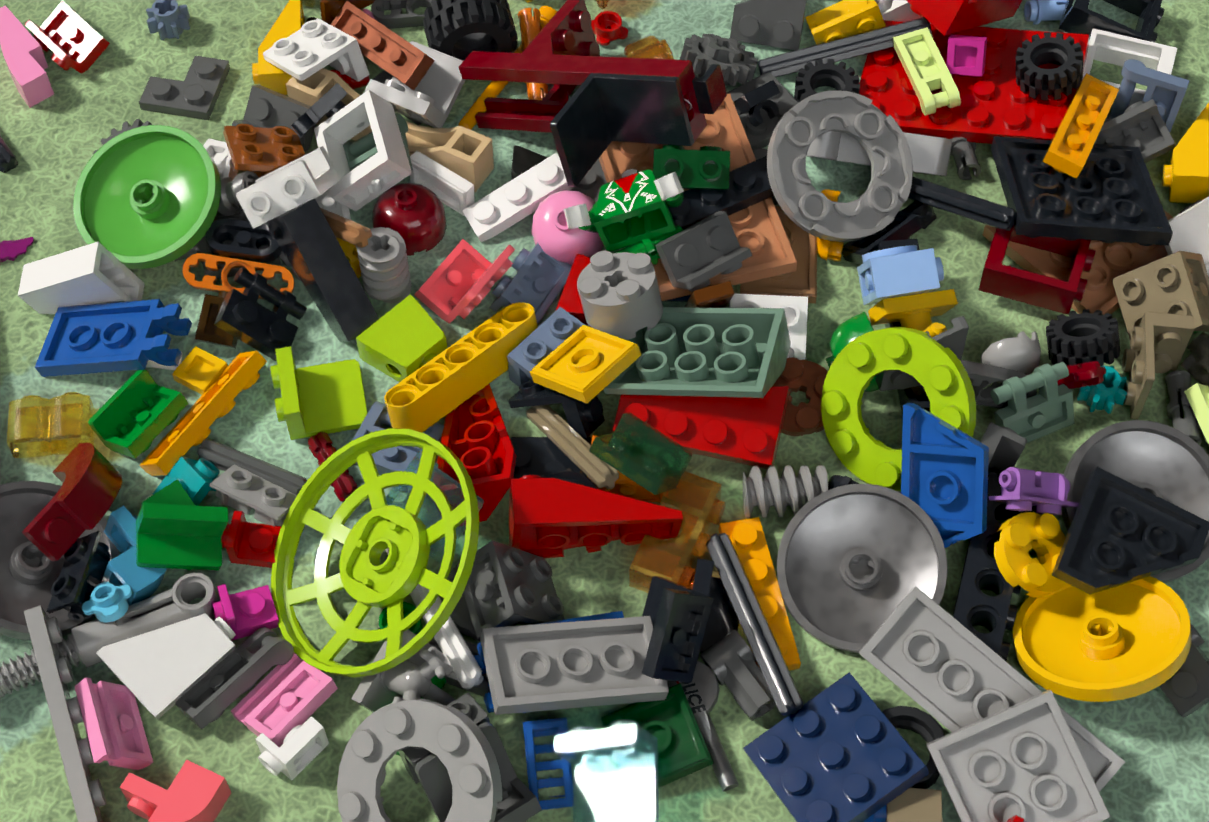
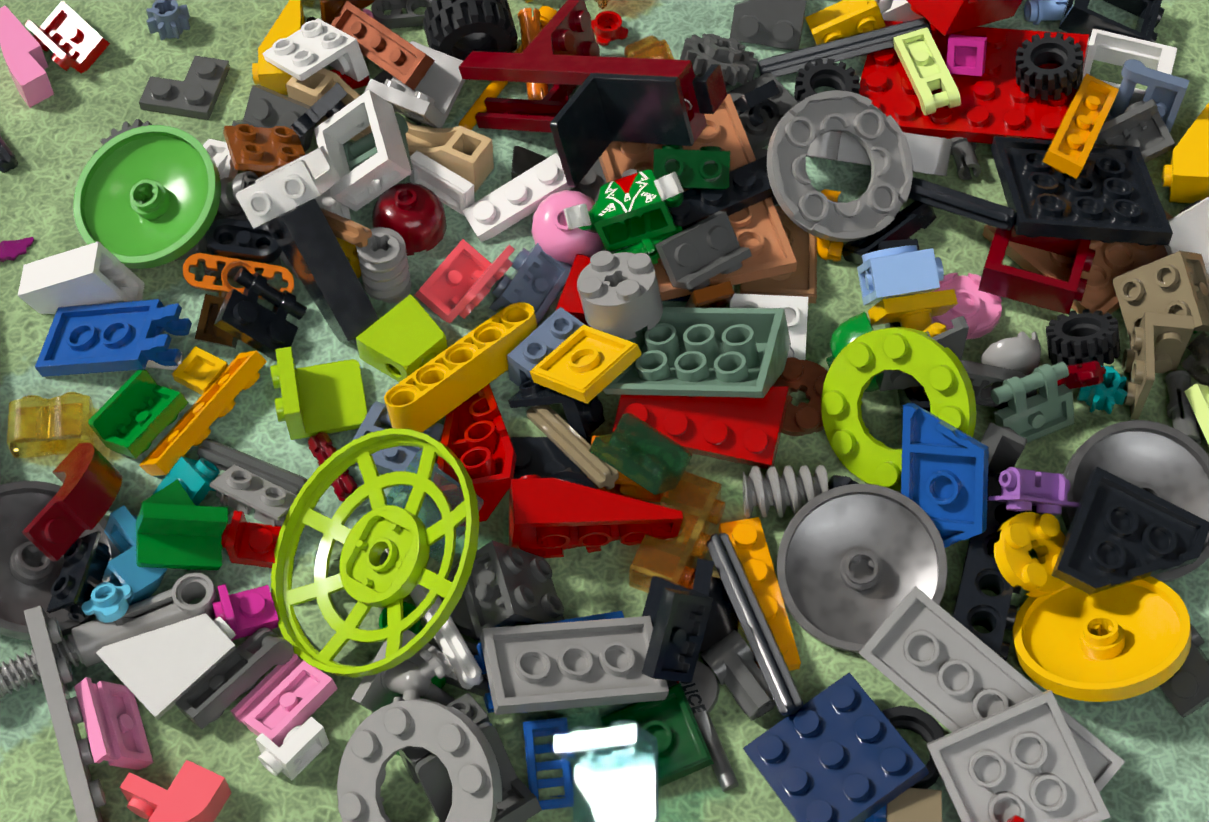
none -> bright pink tile [932,272,1002,340]

